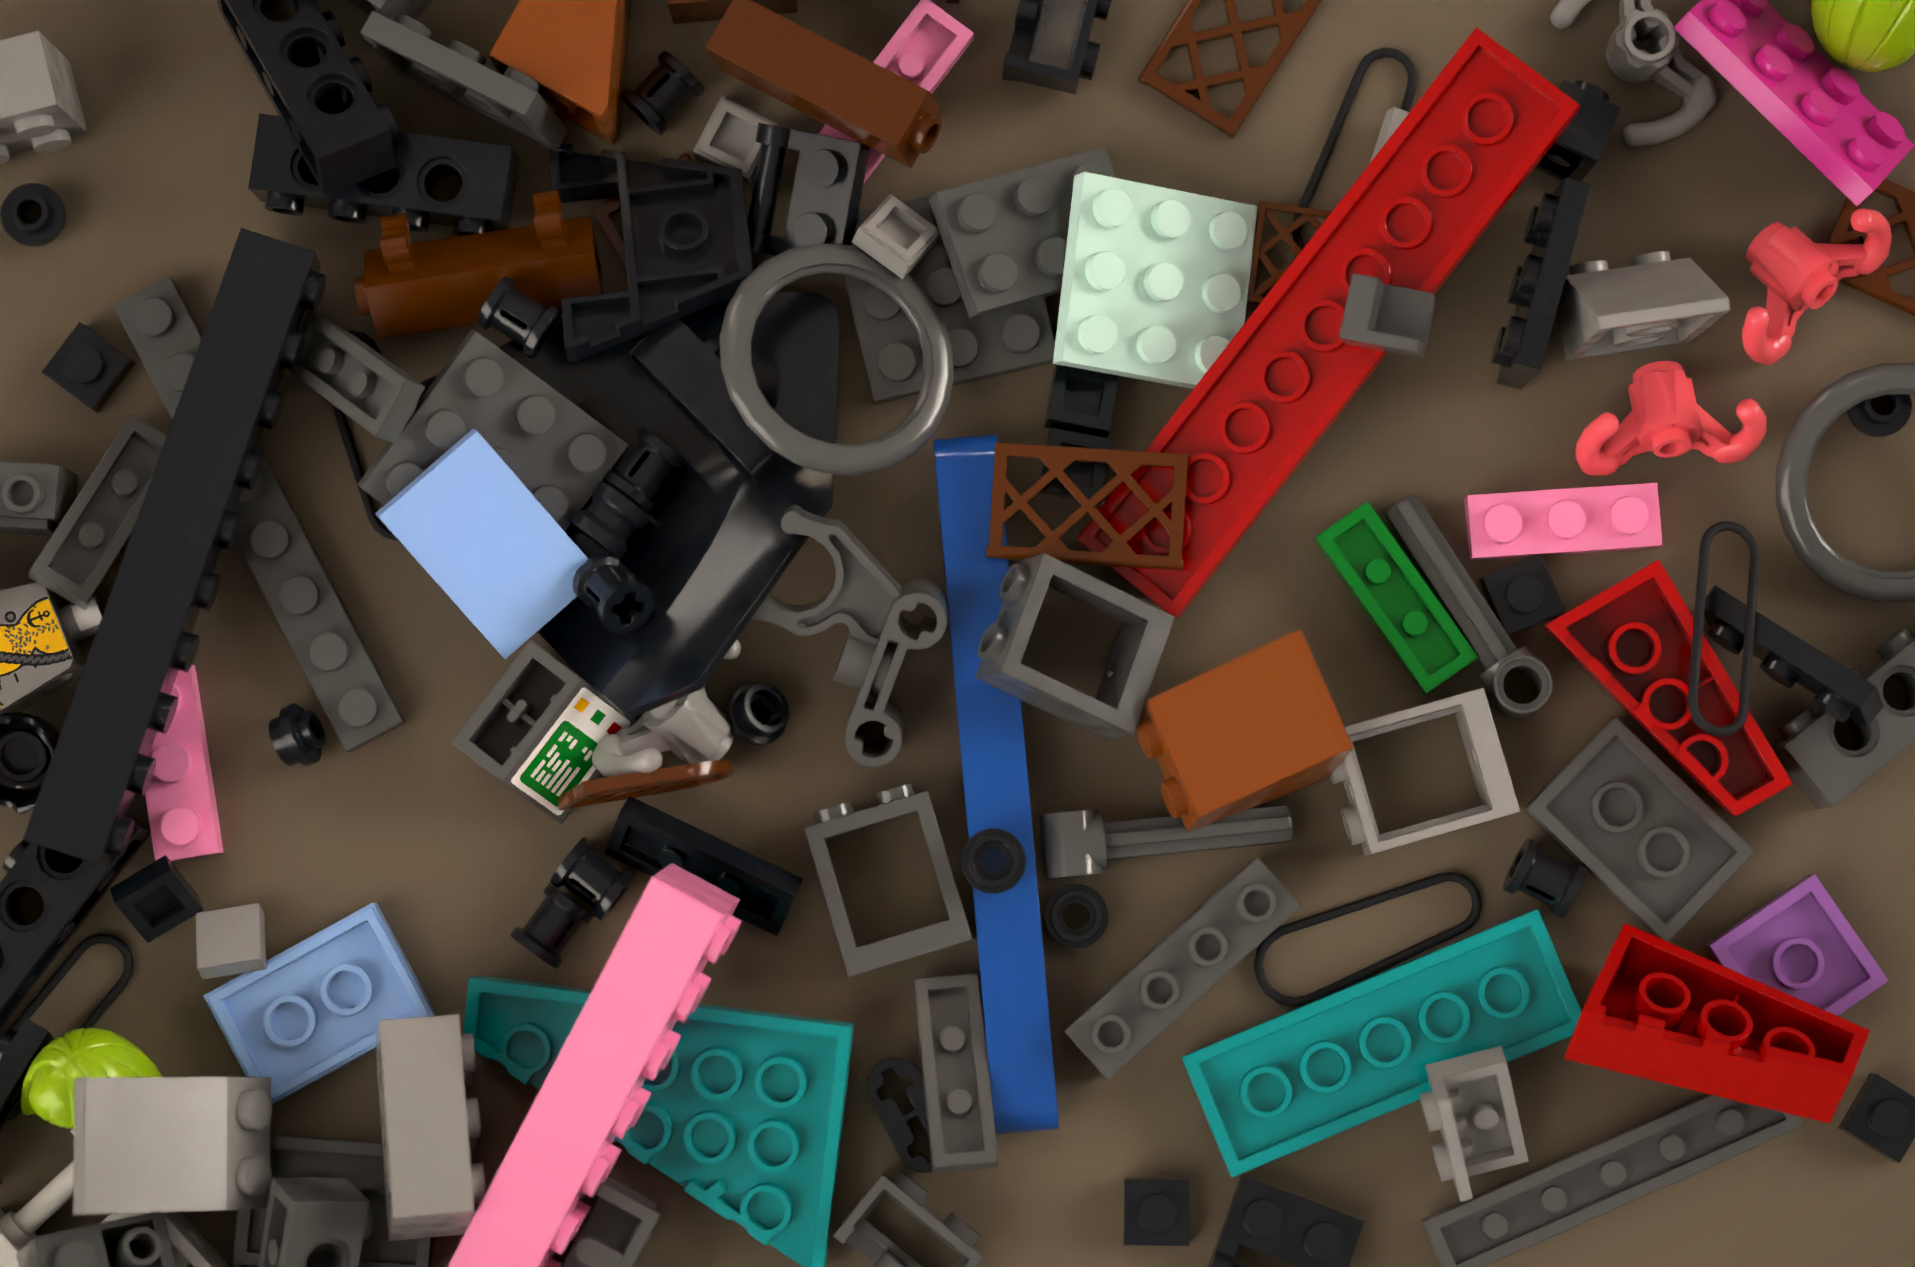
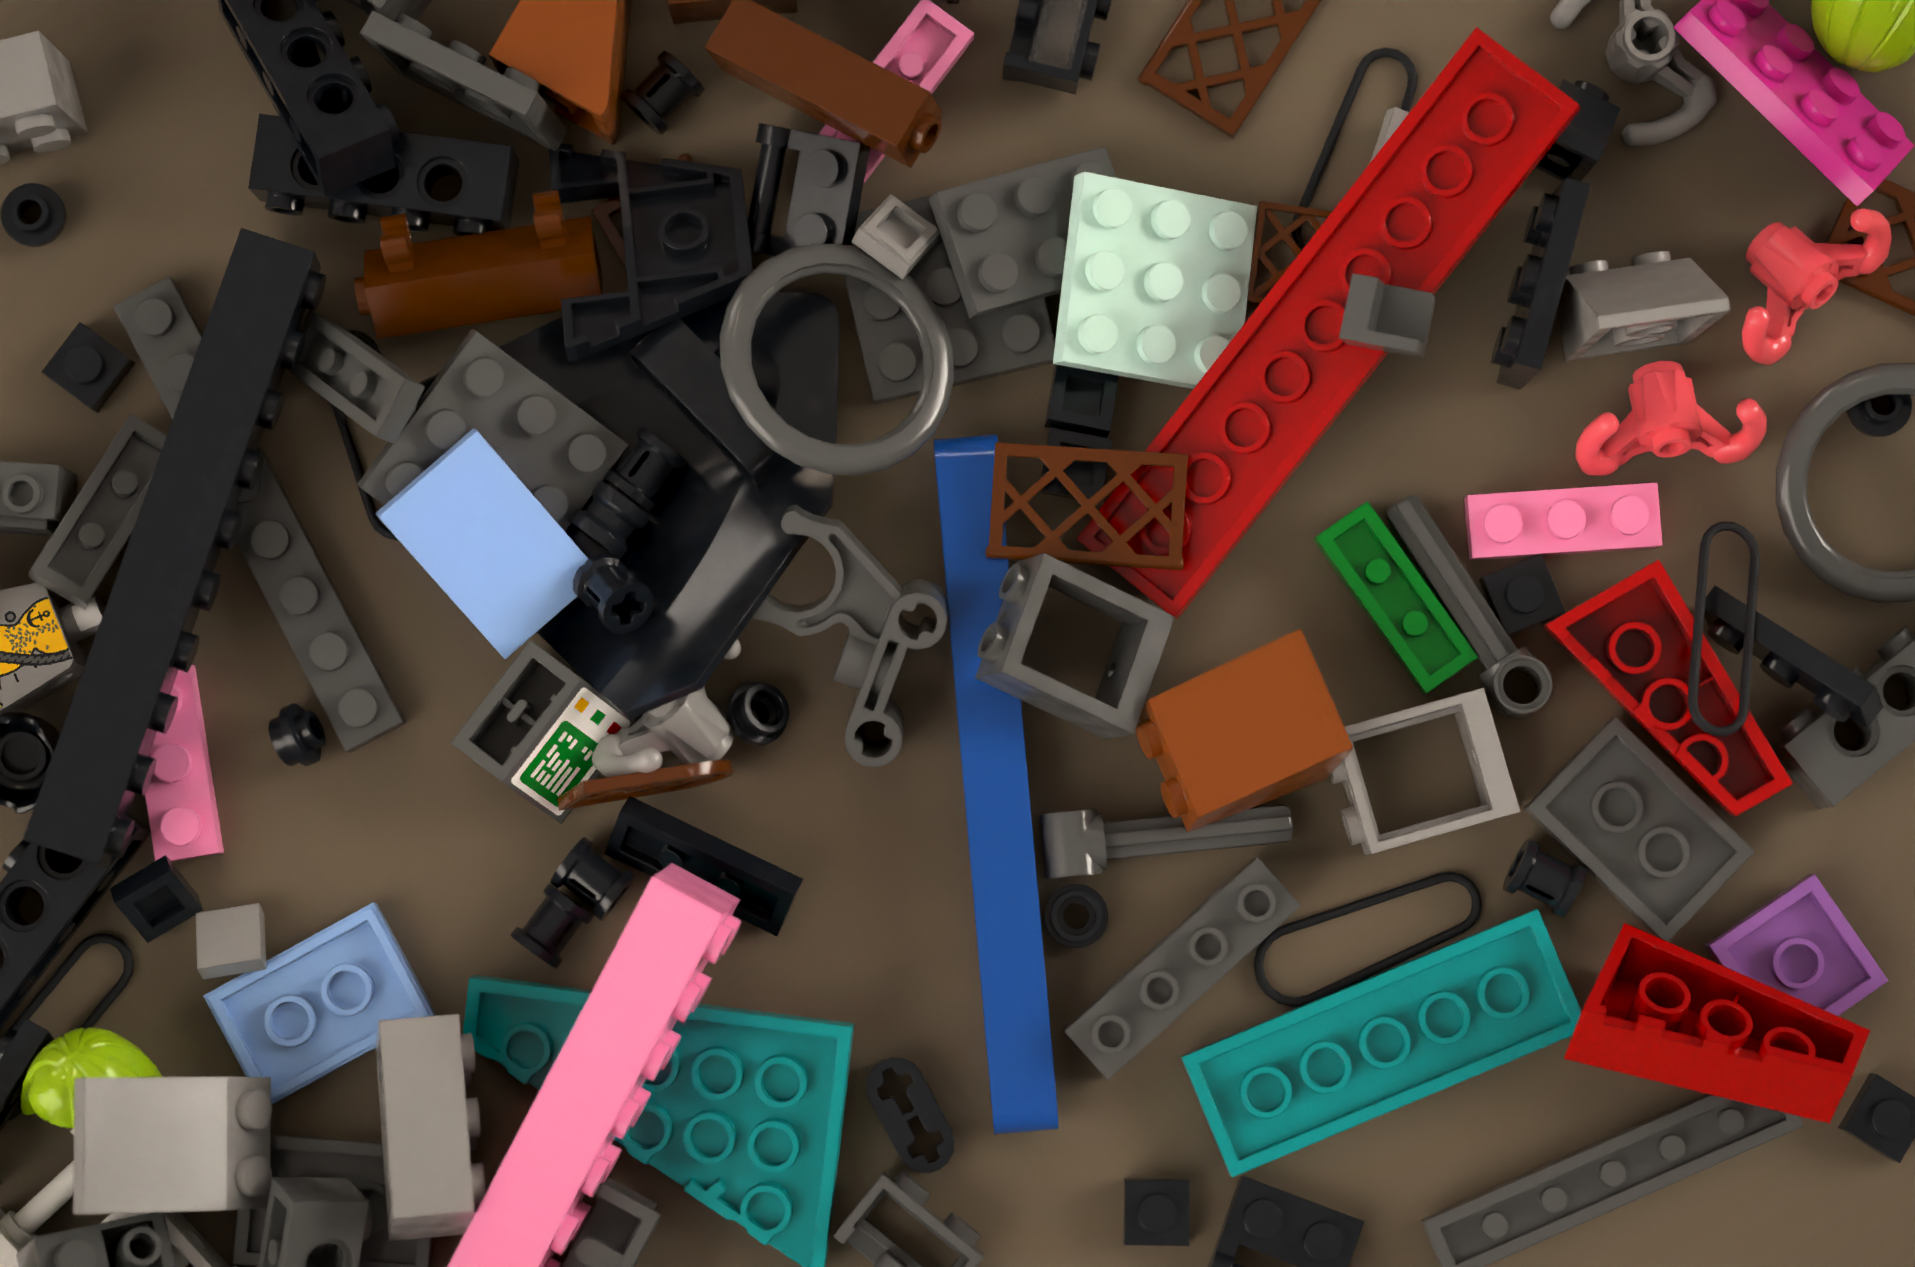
black bush [476,276,562,359] -> none
light grey tile [693,96,778,183] -> none
dark grey window [804,783,973,977] -> none
dark grey plate [913,973,999,1174] -> none
black plate [961,828,1026,894] -> none
light grey bracket [1419,1046,1529,1202] -> none

